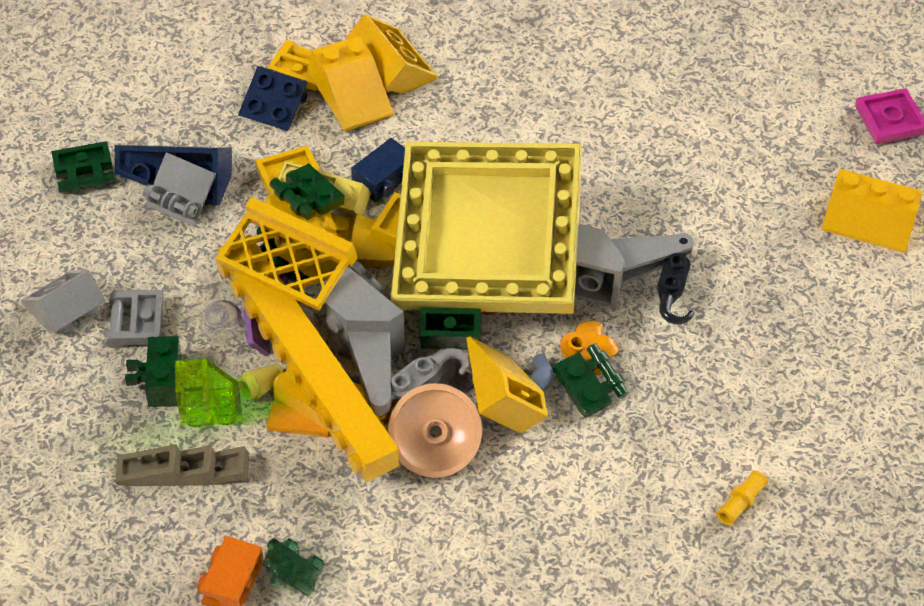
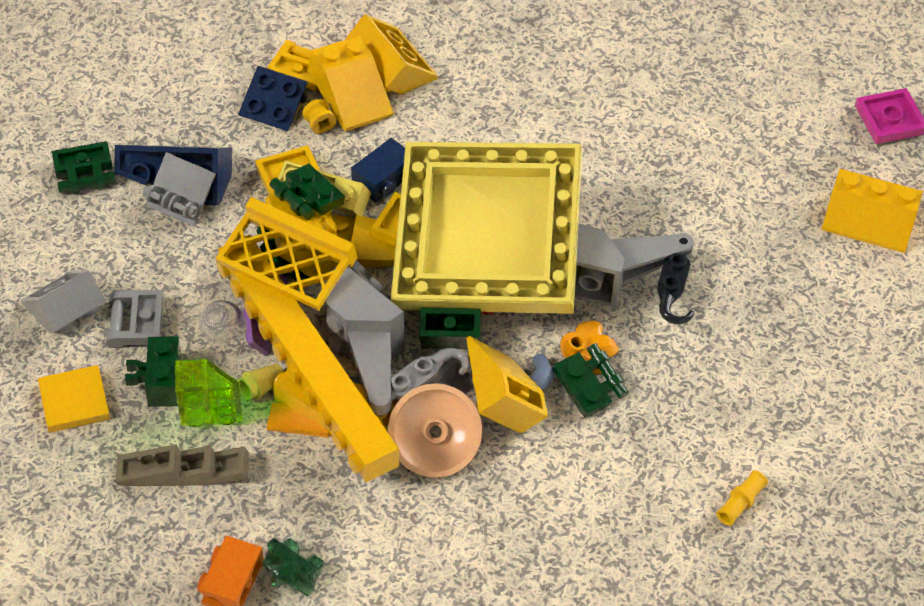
none -> yellow tile [38,365,110,433]
none -> yellow wheel [302,99,337,134]

